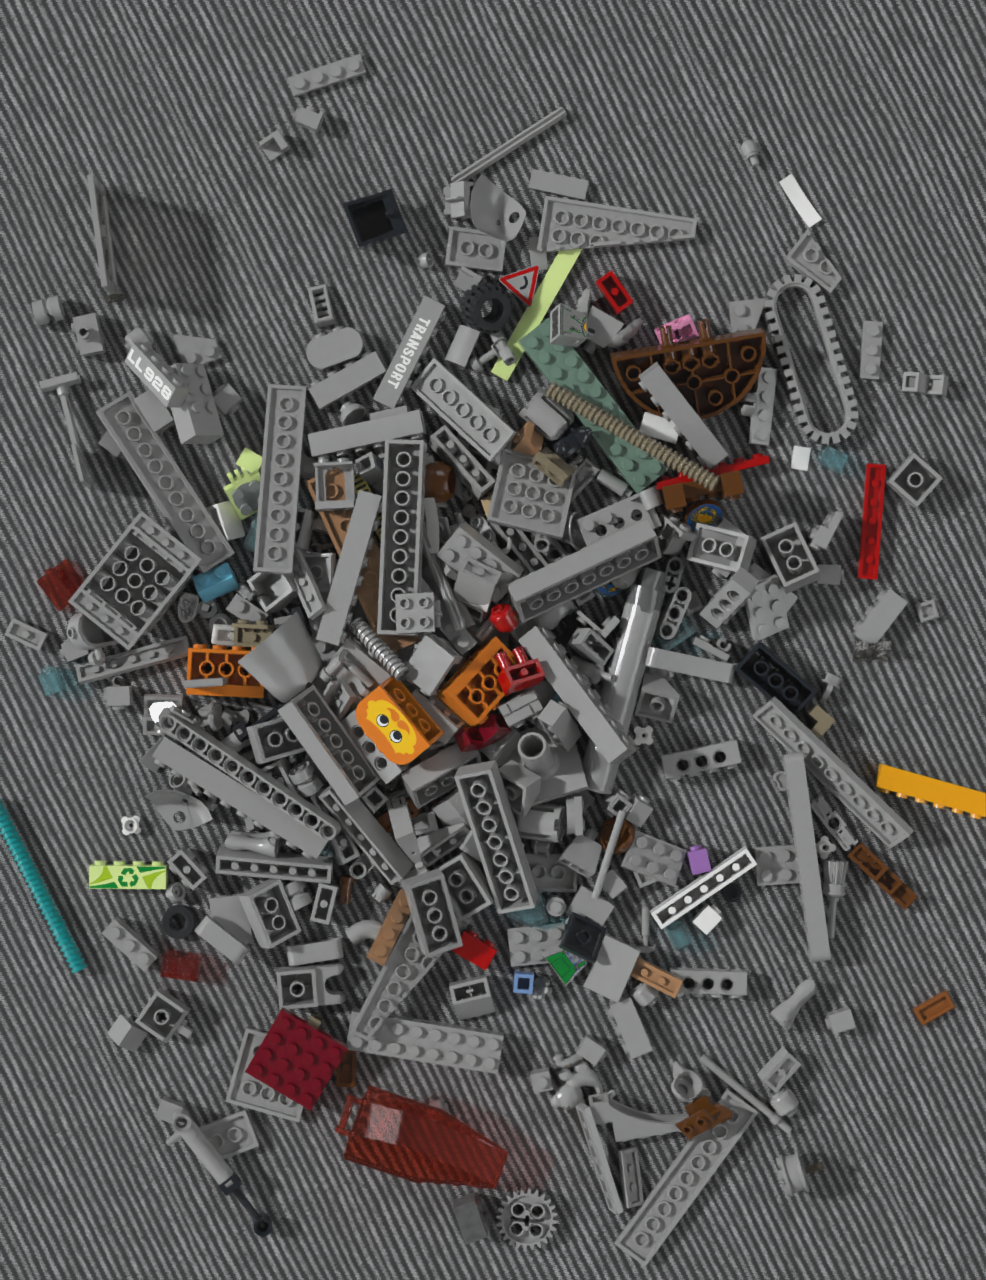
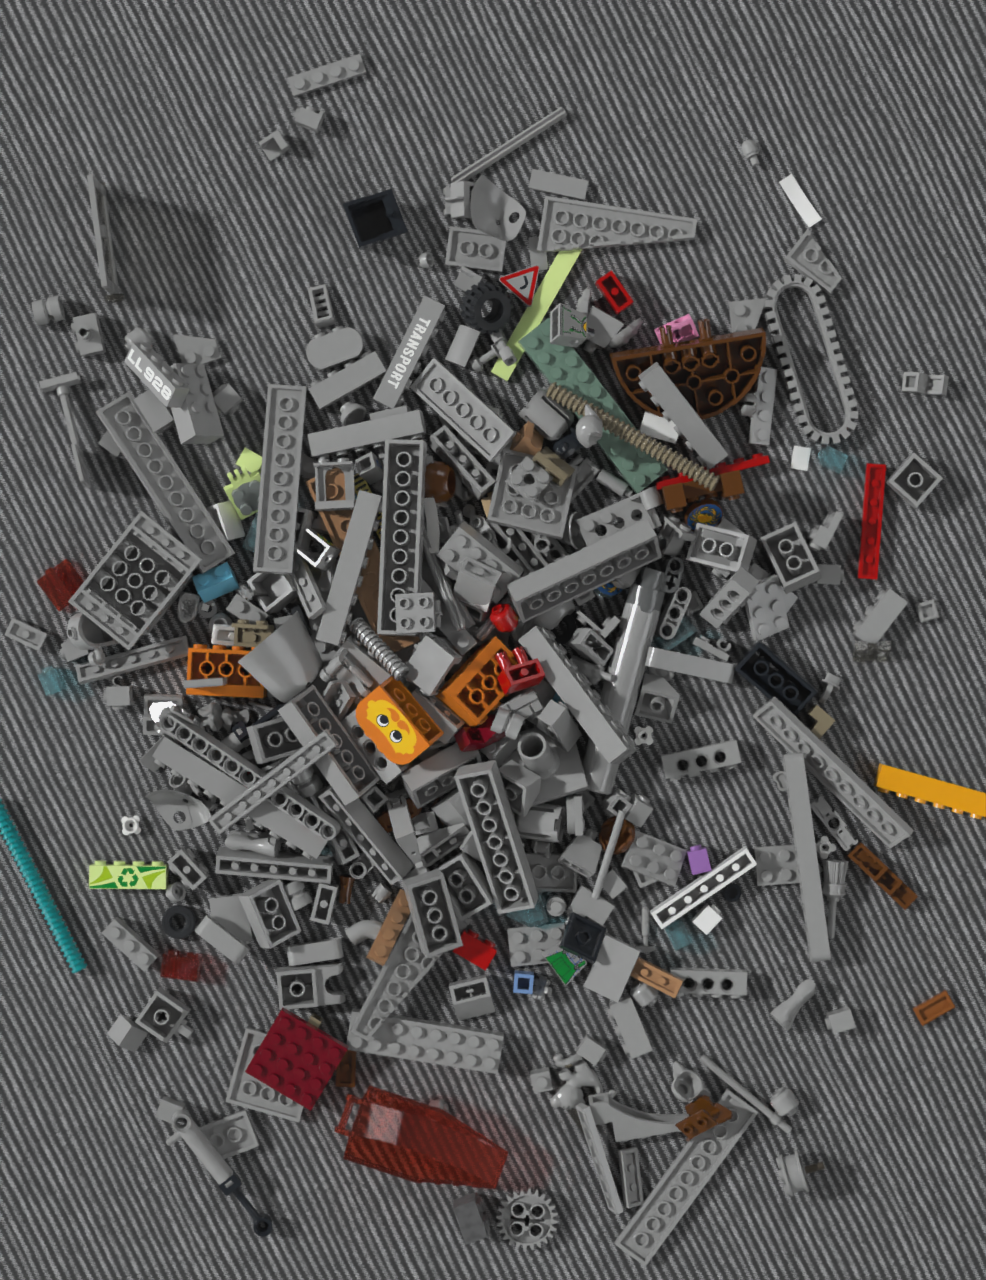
light grey hinge [757,1046,802,1093] -> none
light grey plate [859,321,883,380] -> none
none -> light grey tile [208,729,339,835]
none -> light grey piece [294,528,341,571]
none -> light grey wheel [490,707,525,740]
none -> light grey piece [505,456,554,504]
none -> light grey piece [576,404,603,448]

